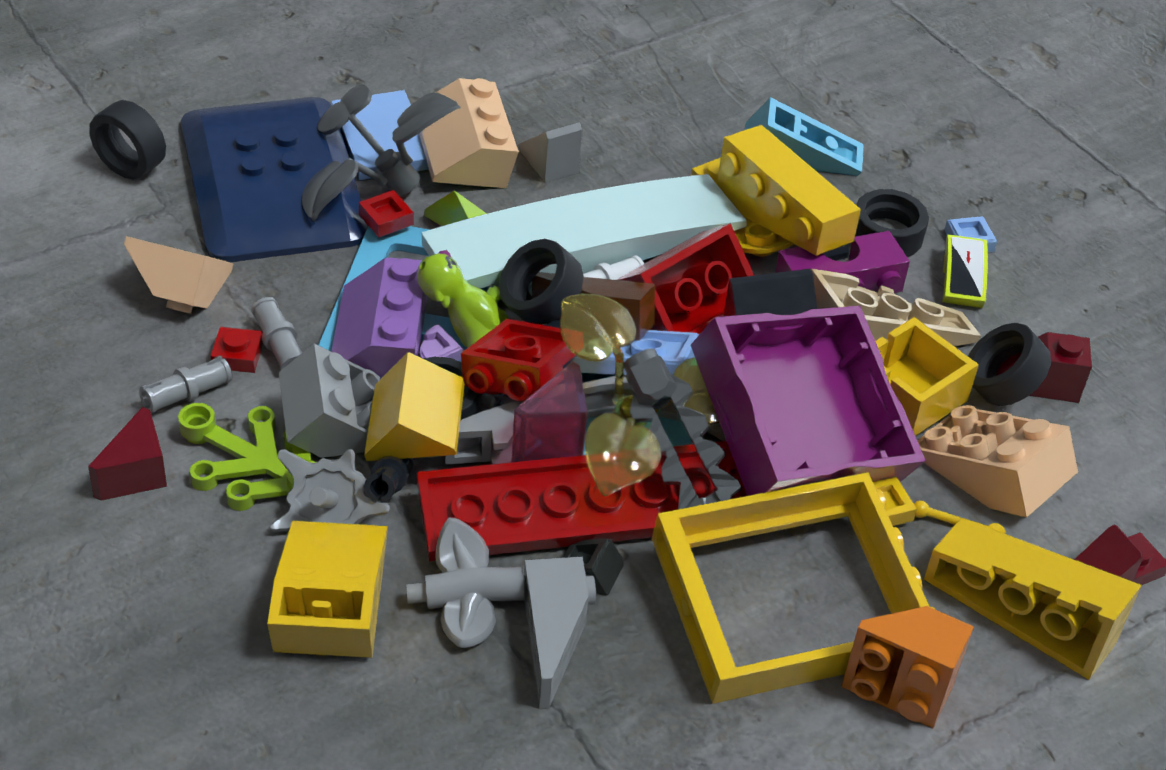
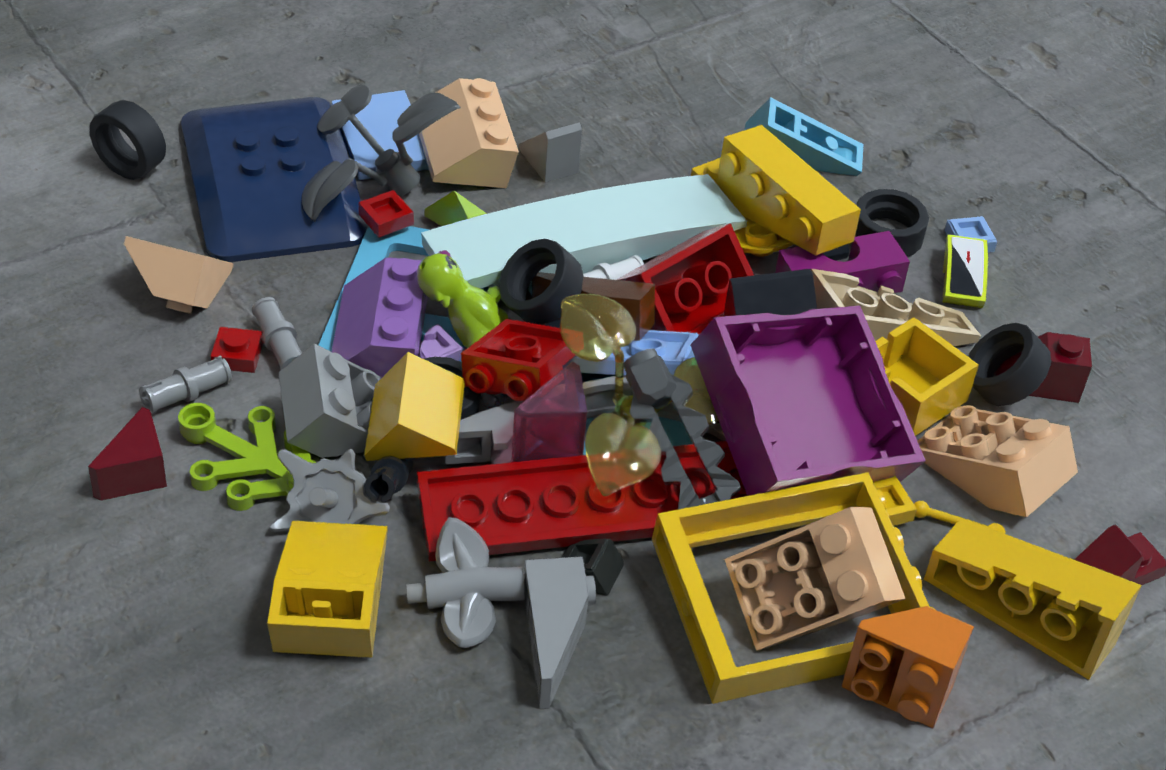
none -> light nougat slope [724,507,906,651]

